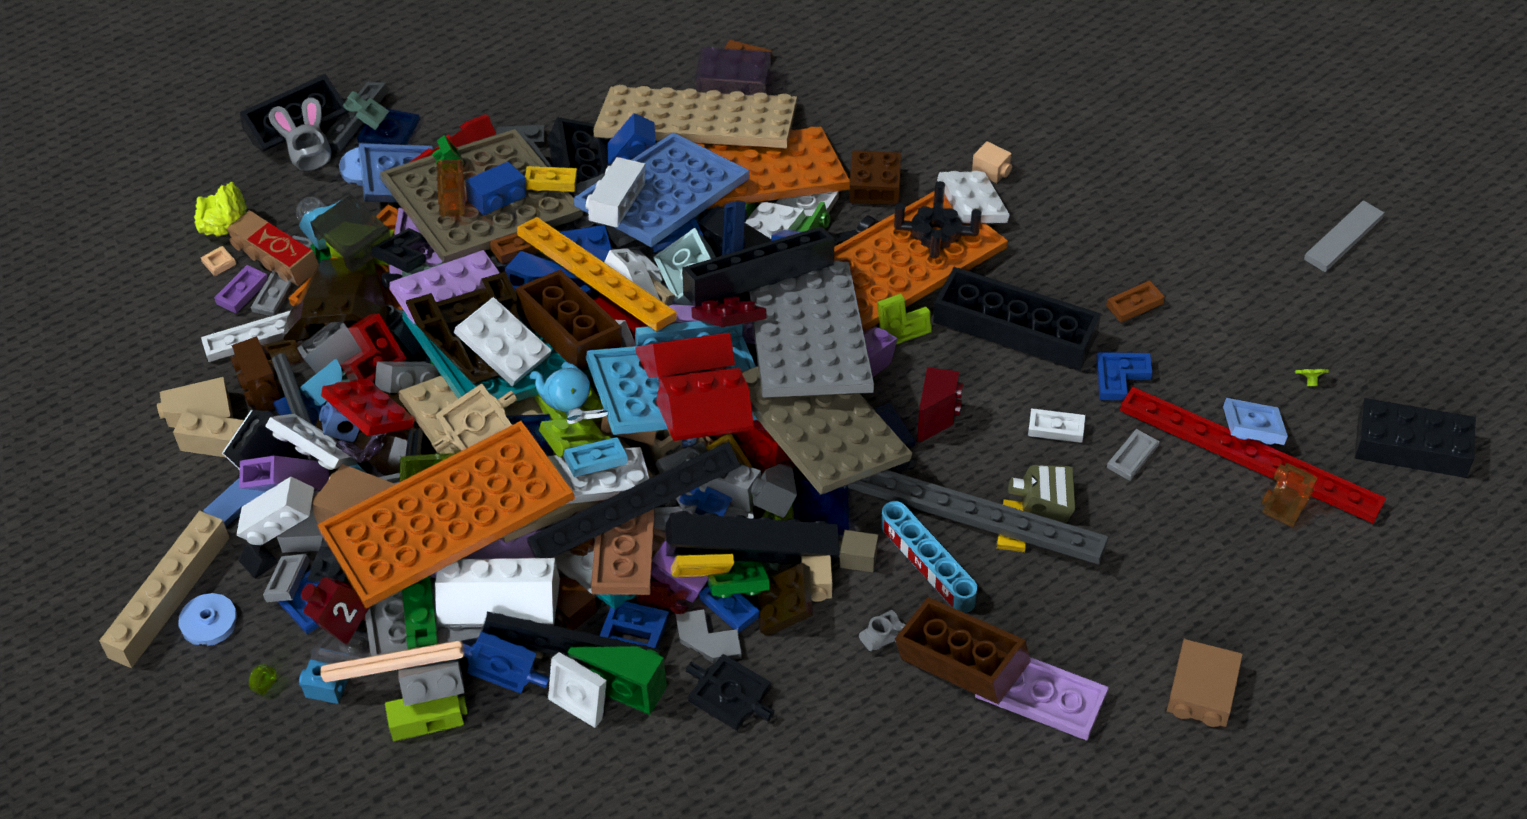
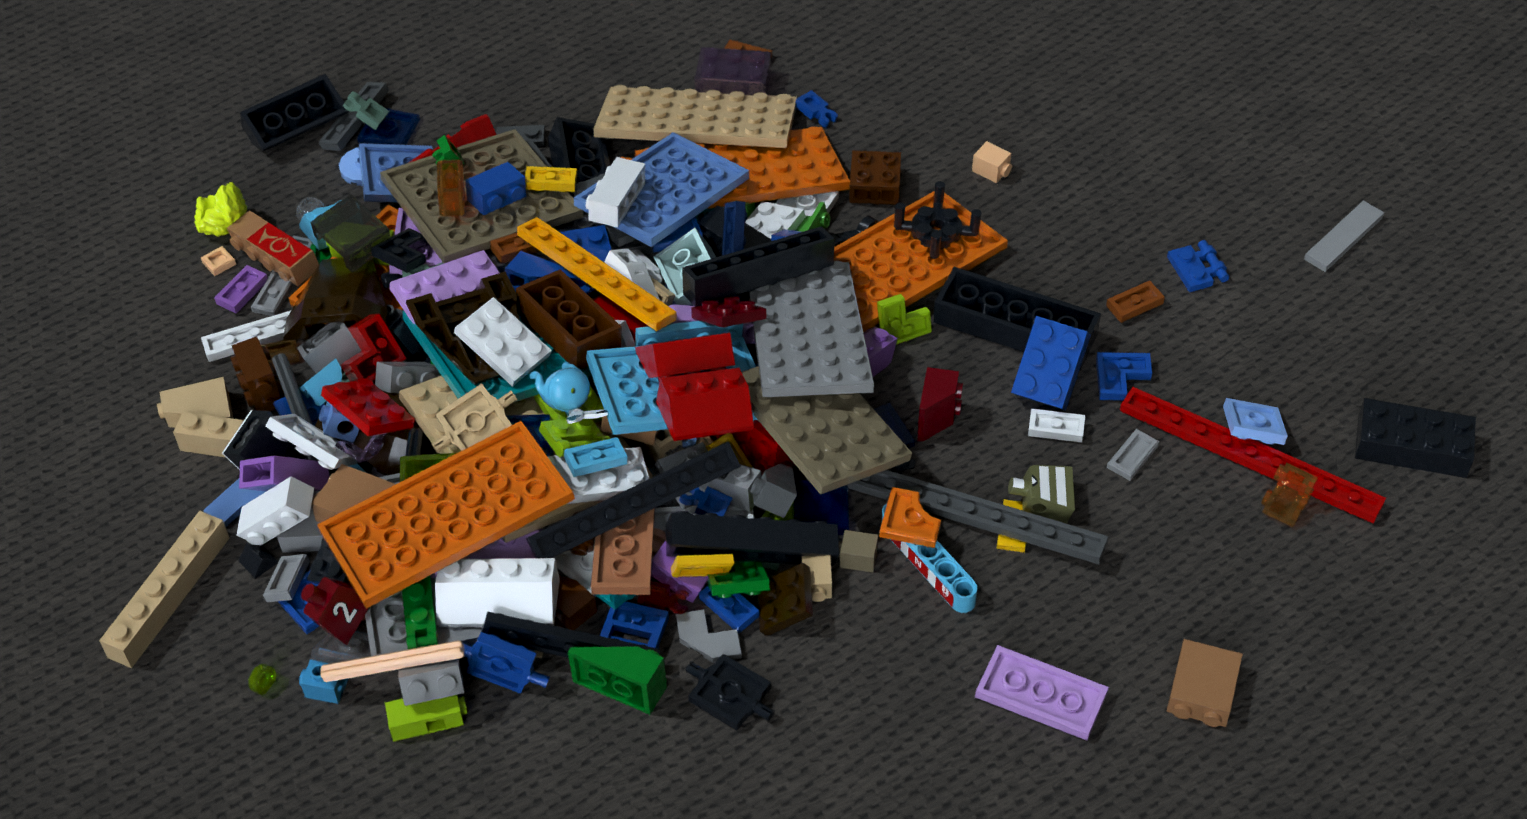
light blue plate [179,593,237,646] -> none
light grey piece [268,98,331,171] -> none
white plate [548,652,607,728] -> none
blue brick [608,113,655,165] -> none
light grey plate [859,610,905,651] -> none
reddish brown brick [895,597,1031,705] -> none
white plate [937,171,1010,224] -> none
lime plant [1295,369,1329,386] -> none
none -> blue plate [795,90,838,128]
none -> orange tile [879,487,941,548]
none -> blue brick [1011,316,1091,411]
none -> blue plate [1167,240,1230,292]

